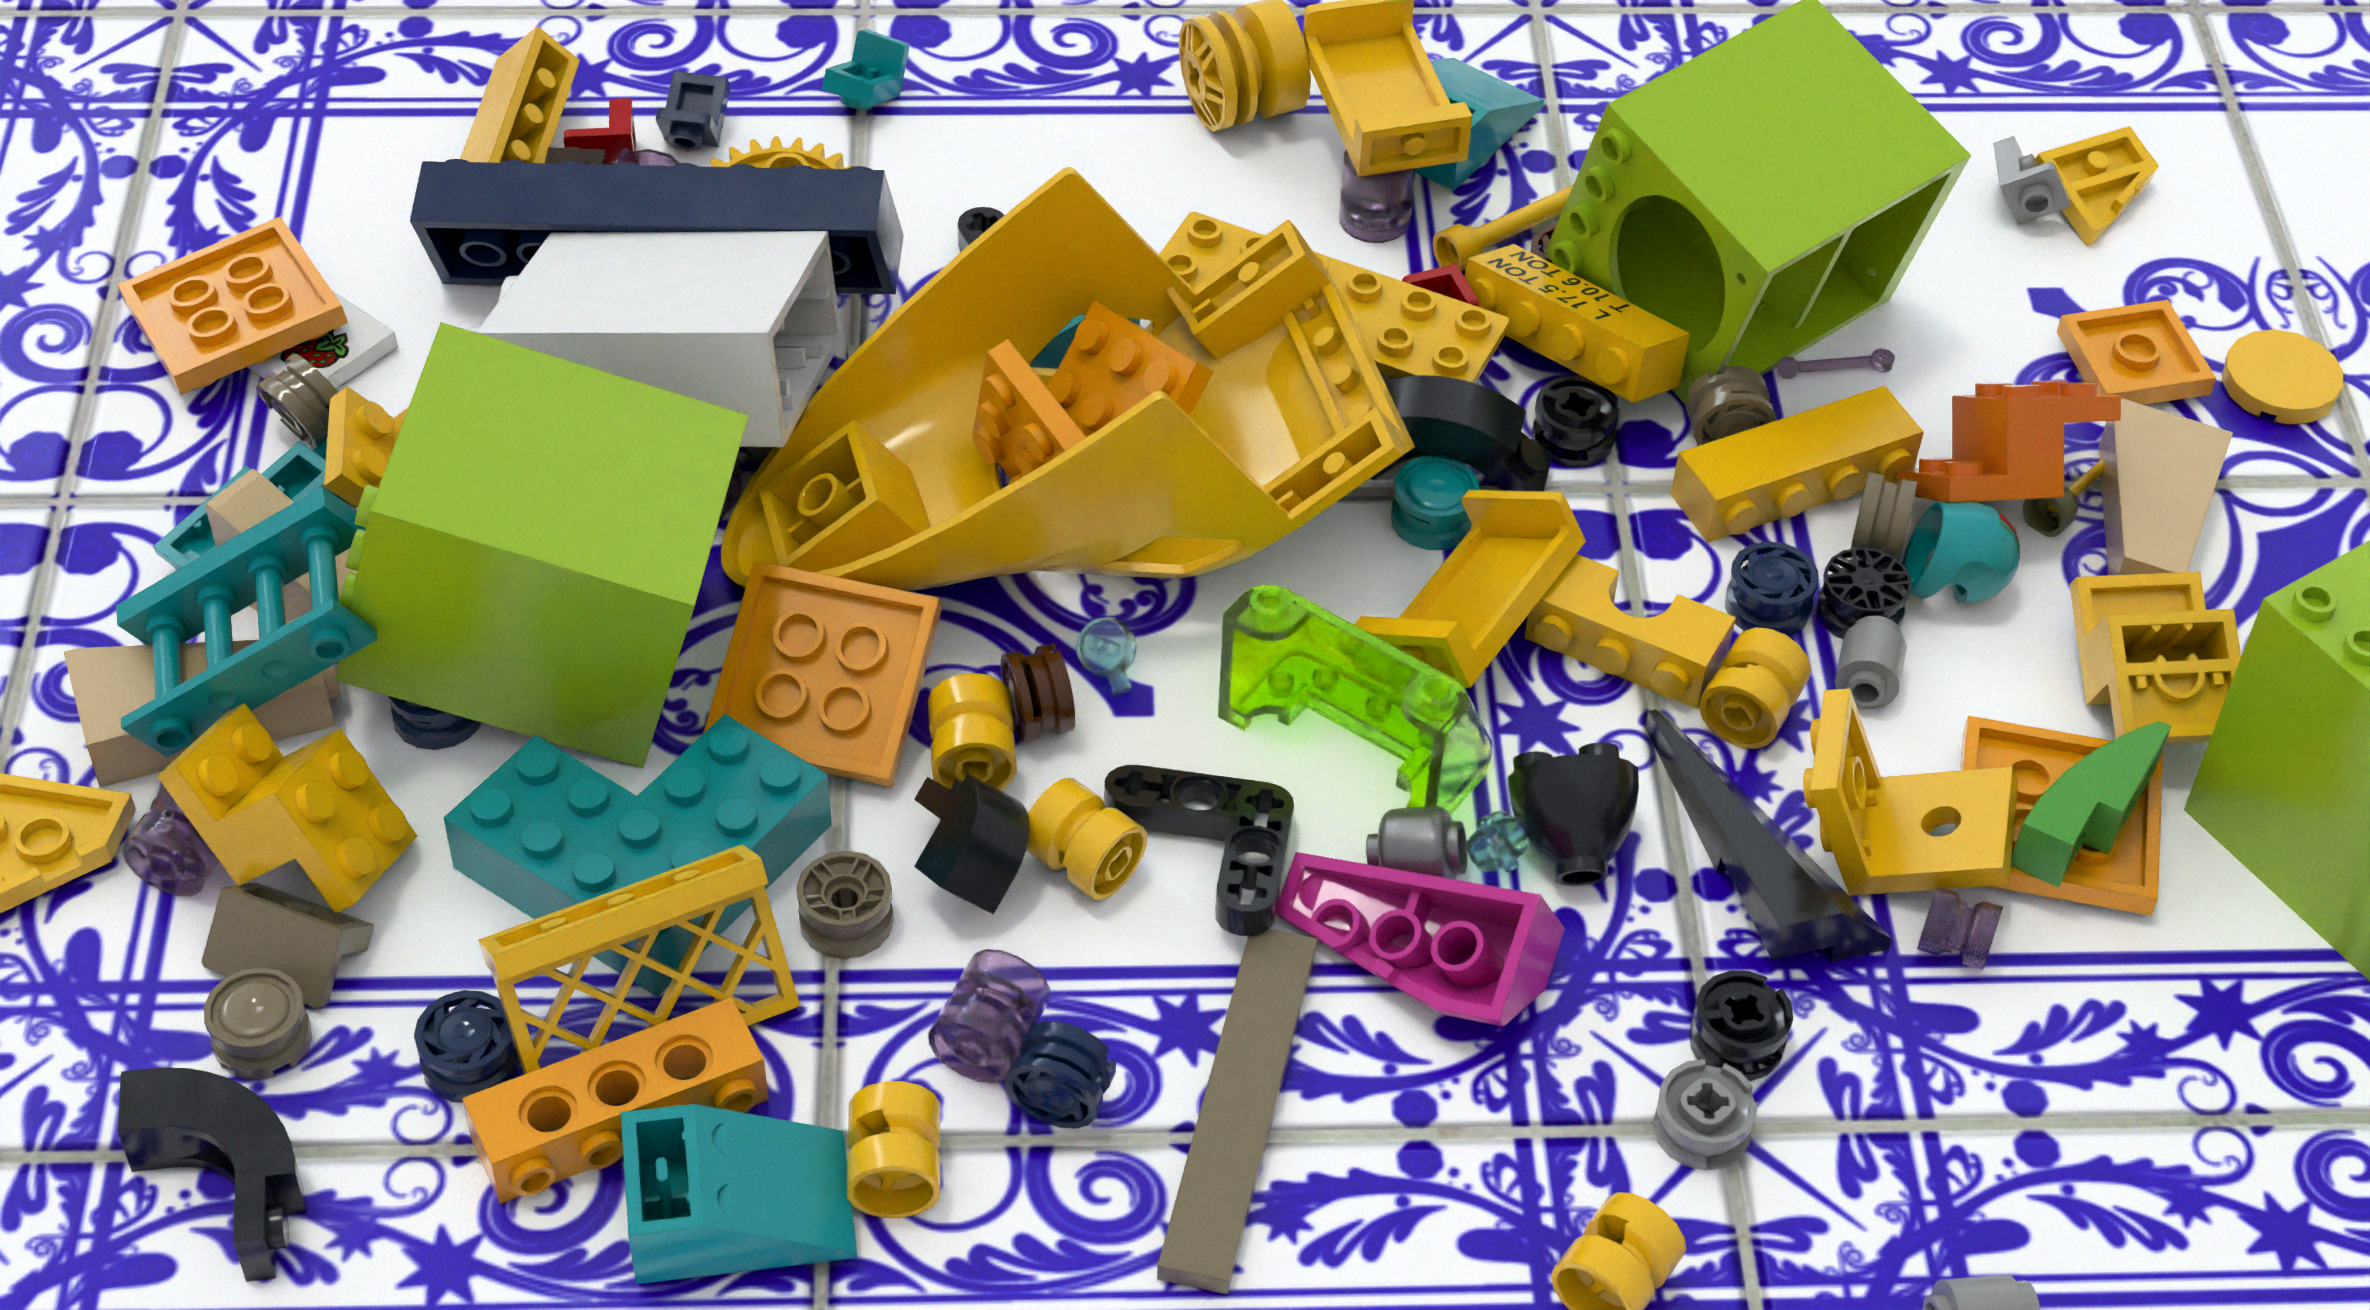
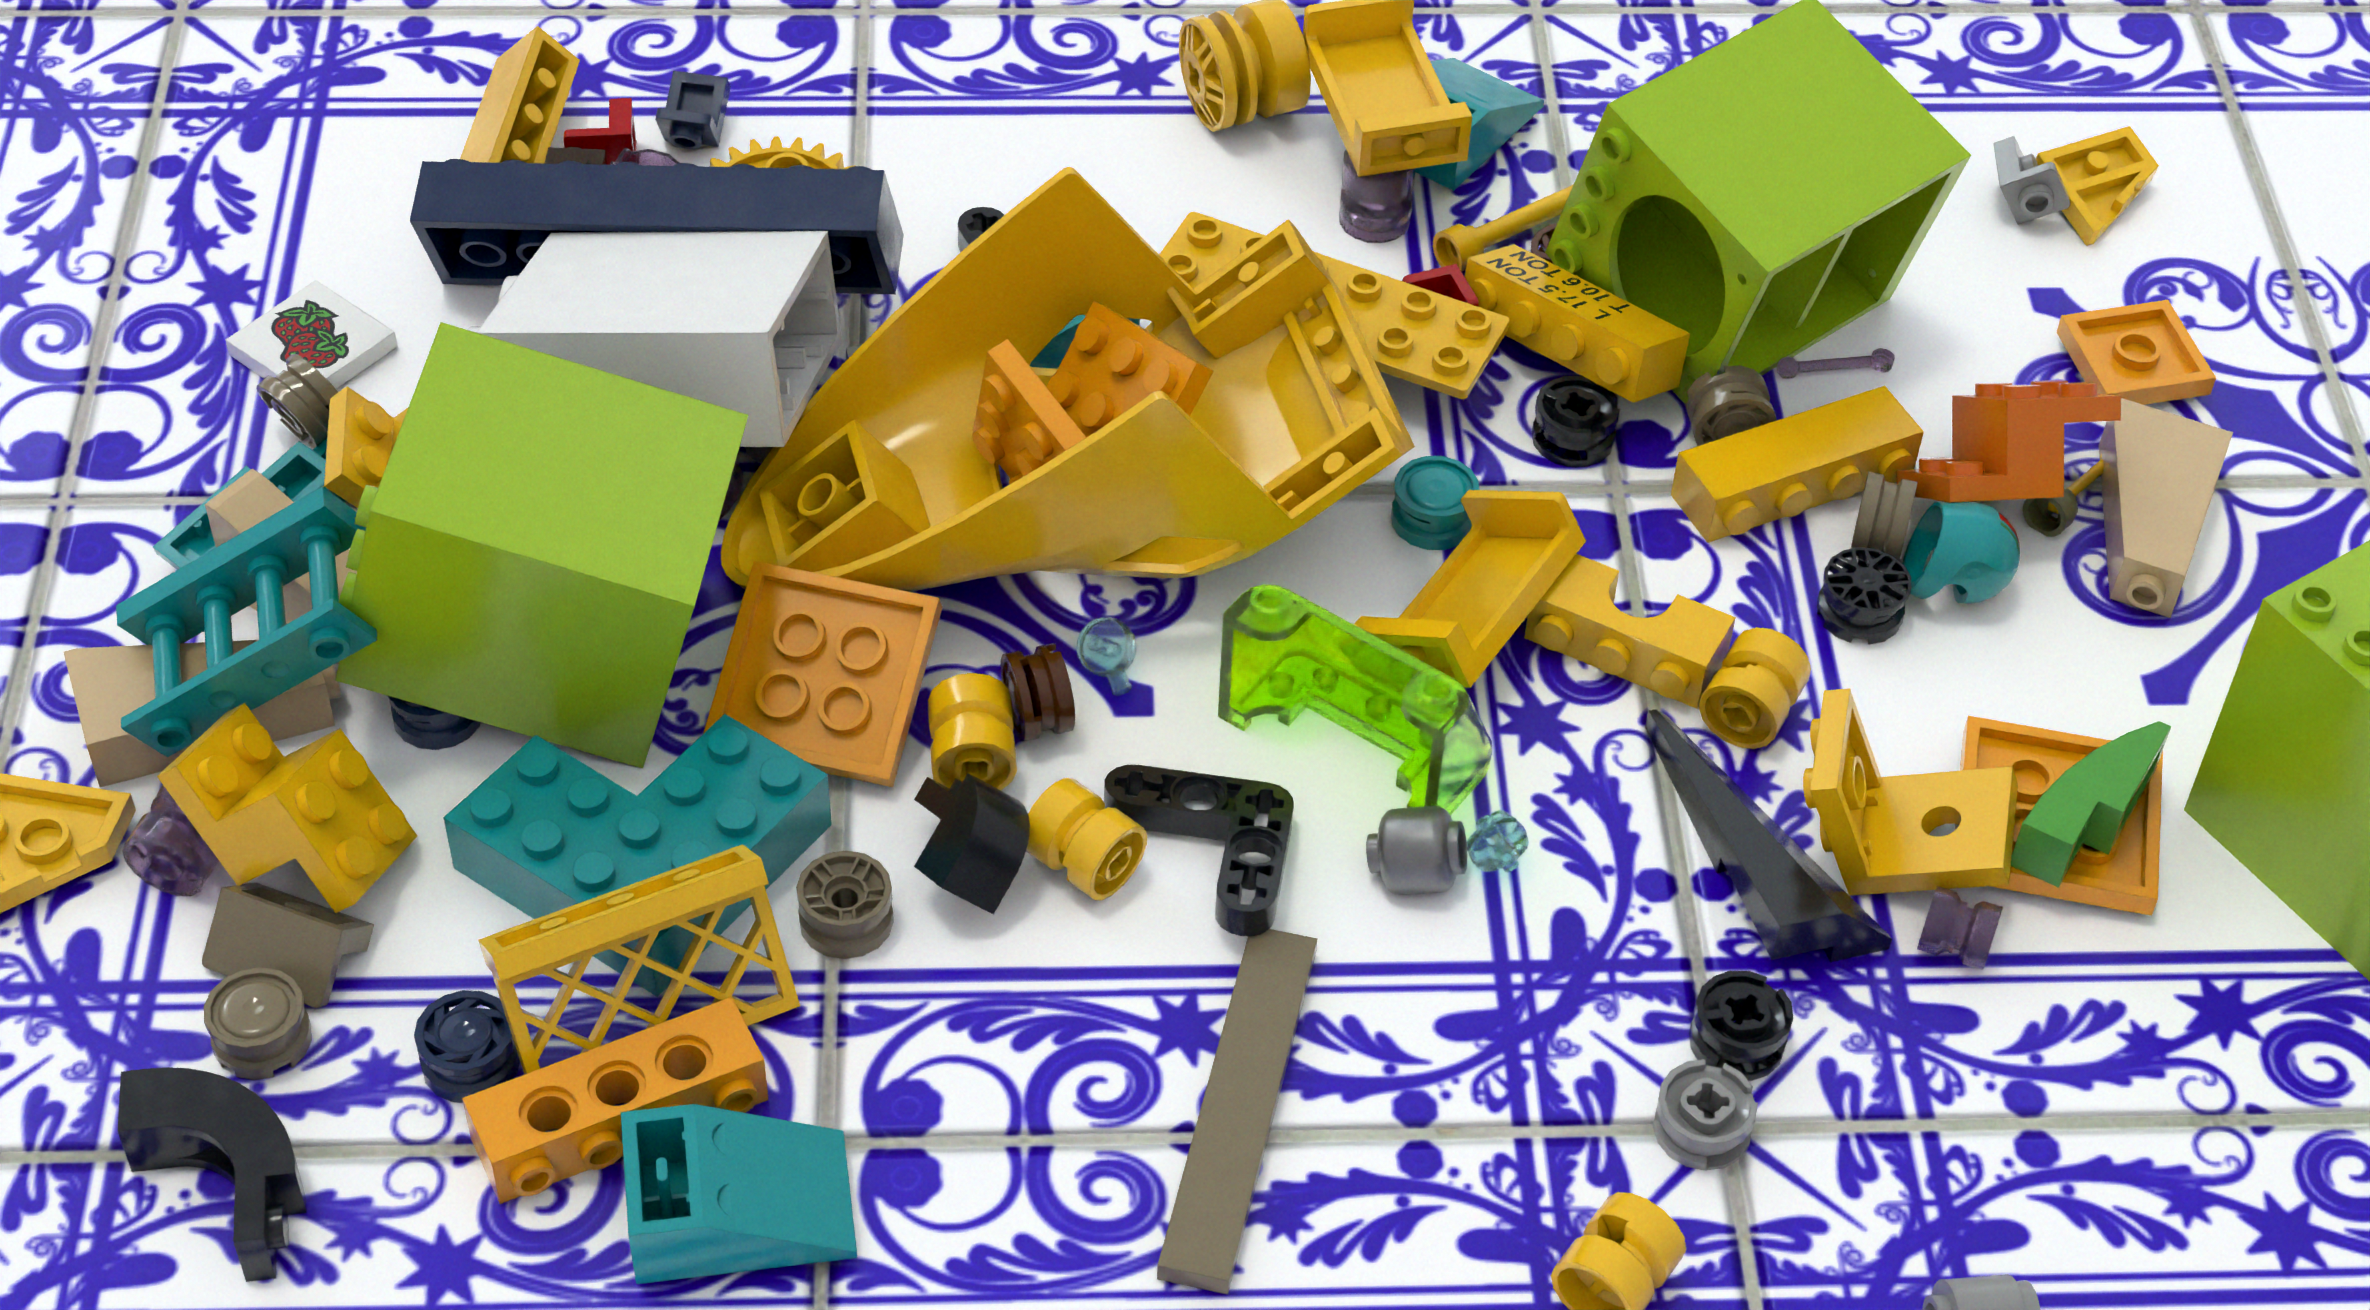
light orange plate [117,216,348,395] -> none
teal bracket [822,29,909,110] -> none
yellow wheel [847,1081,940,1218] -> none
clear purple wheel [928,949,1050,1083] -> none
dark blue wheel [1005,1021,1116,1129] -> none
dark pink wedge [1276,852,1565,1027] -> none
black arch [1371,375,1552,492] -> none
black piece [1508,742,1639,886] -> none
dark blue wheel [1725,541,1818,636] -> none
light grey brick [1835,616,1907,708] -> none
yellow bracket [2069,572,2241,744] -> none
yellow tile [2222,329,2343,425] -> none

